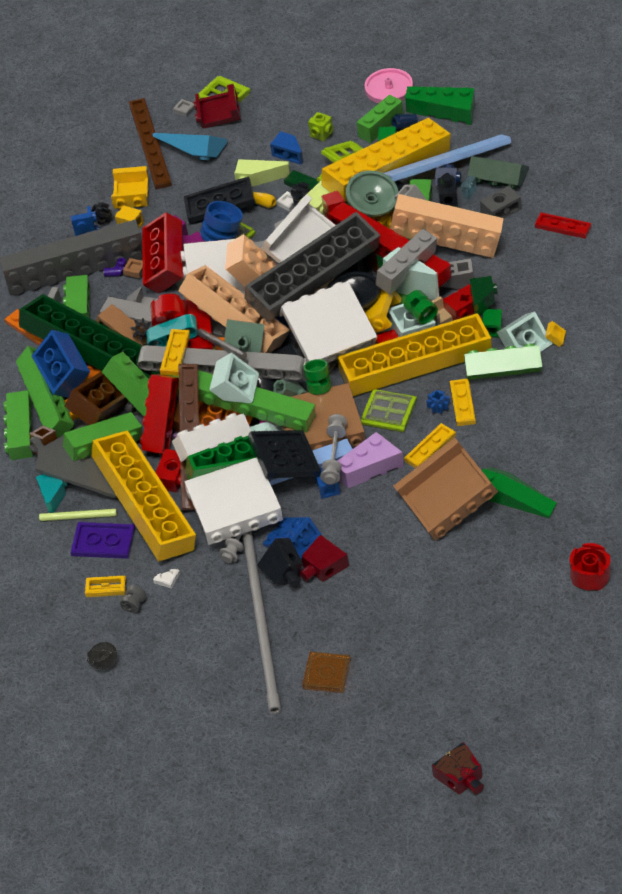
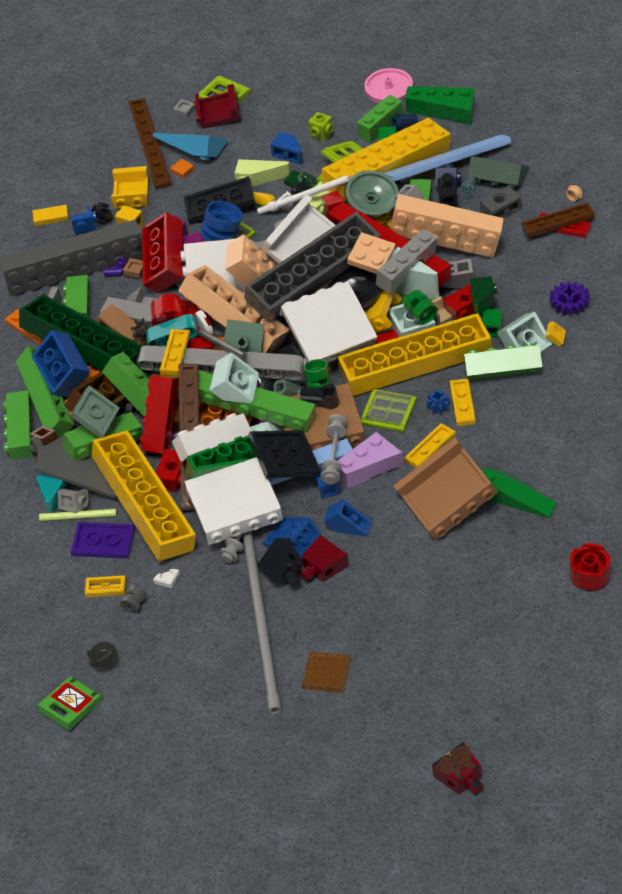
none -> yellow tile [33,205,69,226]
none -> bright green container [38,676,103,731]
none -> light grey bracket [58,489,89,513]
none -> sand green tile [70,386,119,438]
none -> orange tile [170,159,195,179]
none -> white tile [196,310,213,334]
none -> white bar [257,175,350,215]
none -> clear green arm [297,171,318,188]
none -> black piece [300,384,339,409]
none -> blue slope [323,499,372,537]
none -> light nougat plate [347,232,396,274]
none -> reddish brown tile [522,202,595,238]
none -> dark purple gear [549,281,590,315]
none -> light nougat plate [566,185,582,202]

